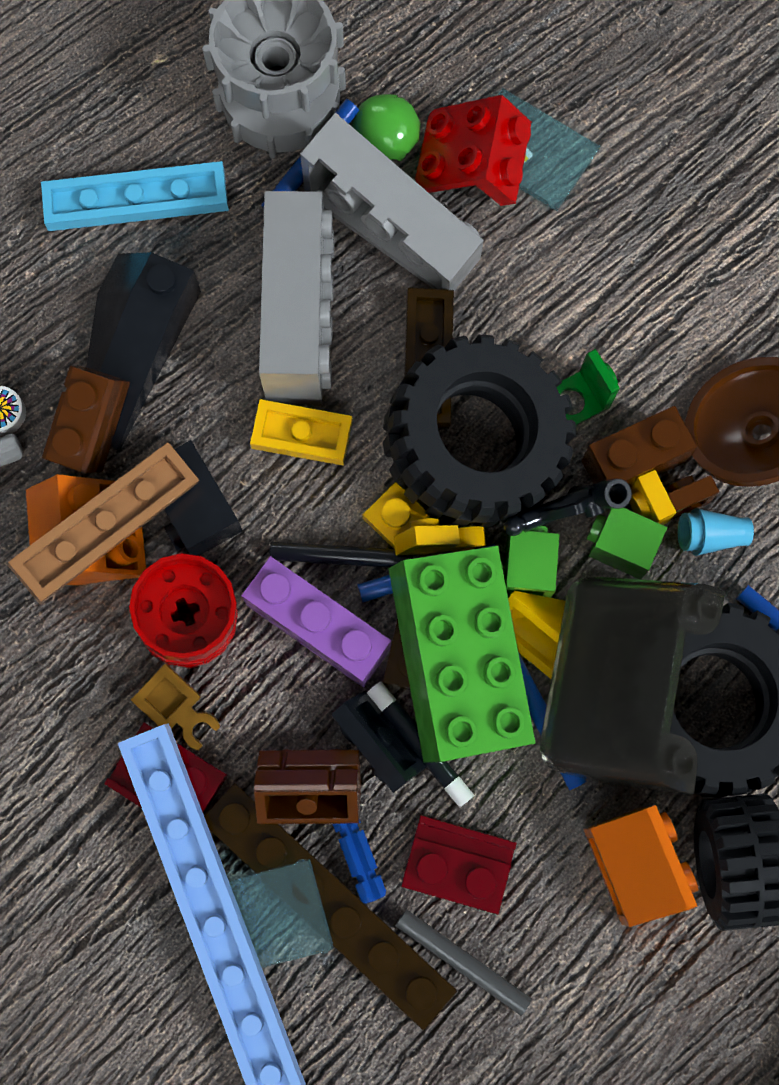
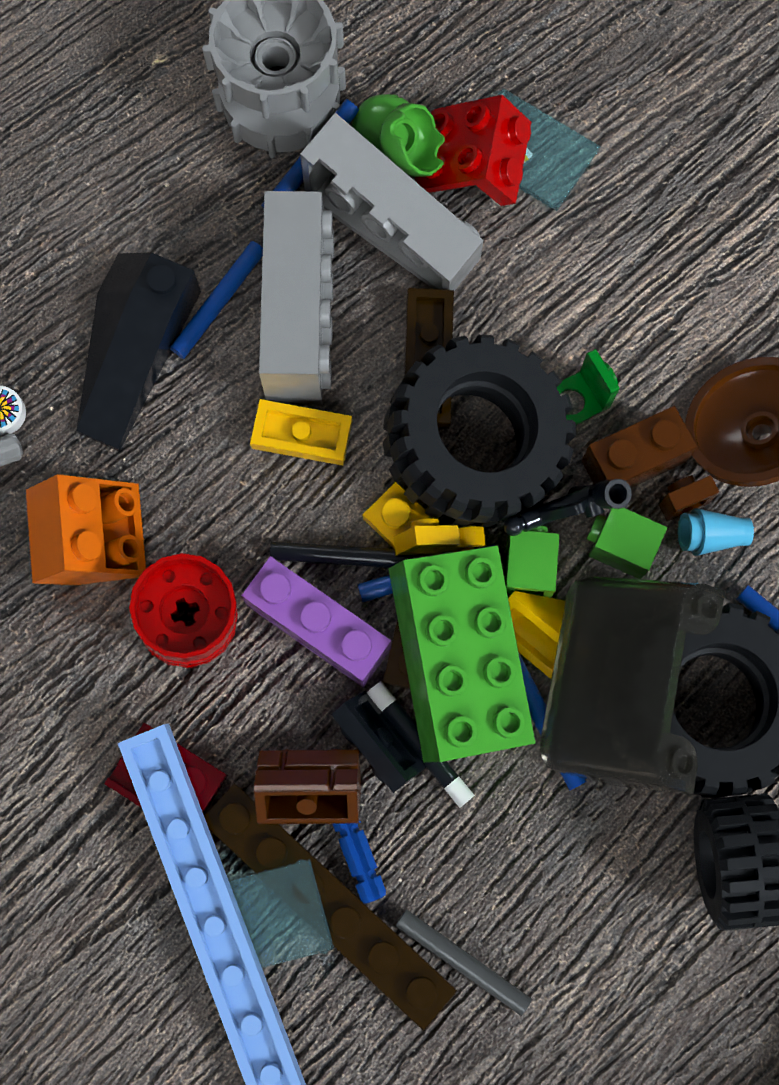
medium nougat plate [7,442,199,605] -> none
medium azure plate [41,161,229,231] -> none
reddish brown brick [42,365,130,473] -> none
pearl gold plate [131,663,220,751] -> none
black piece [163,440,243,556] -> none
dark red plate [401,815,517,915] -> none
orange slope [583,805,698,927] -> none
yellow plate [630,470,677,525] -> none
none -> blue bar [170,241,263,359]
none -> bright green hair [380,103,445,177]

